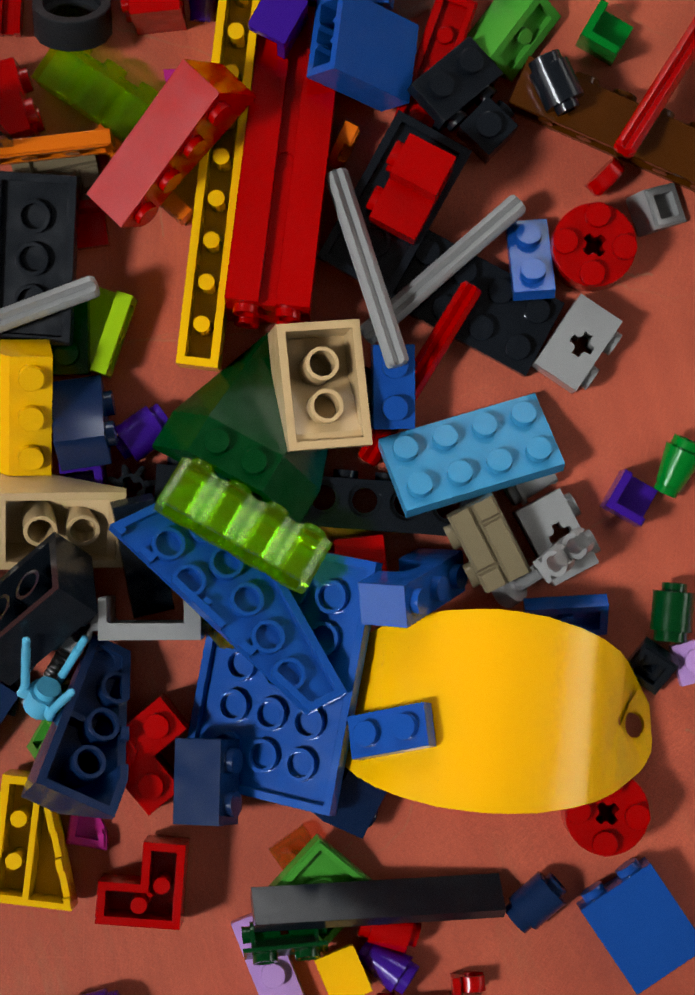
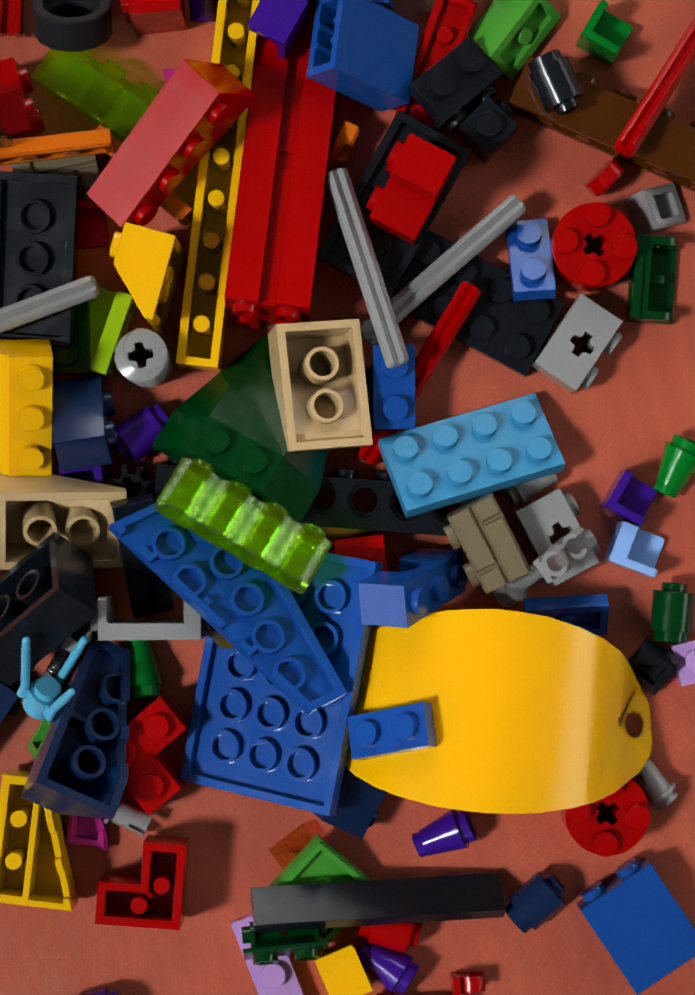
dark blue brick [173,738,243,826] -> none
none -> light grey pin [103,798,154,837]
none -> yellow slope [110,222,186,333]
none -> light grey piece [114,328,174,387]
none -> green cone [126,640,164,700]
none -> dark purple cone [412,809,477,858]
none -> light blue panel [603,521,664,578]
none -> dark green hinge [626,234,678,325]
none -> light grey pin [633,757,678,810]

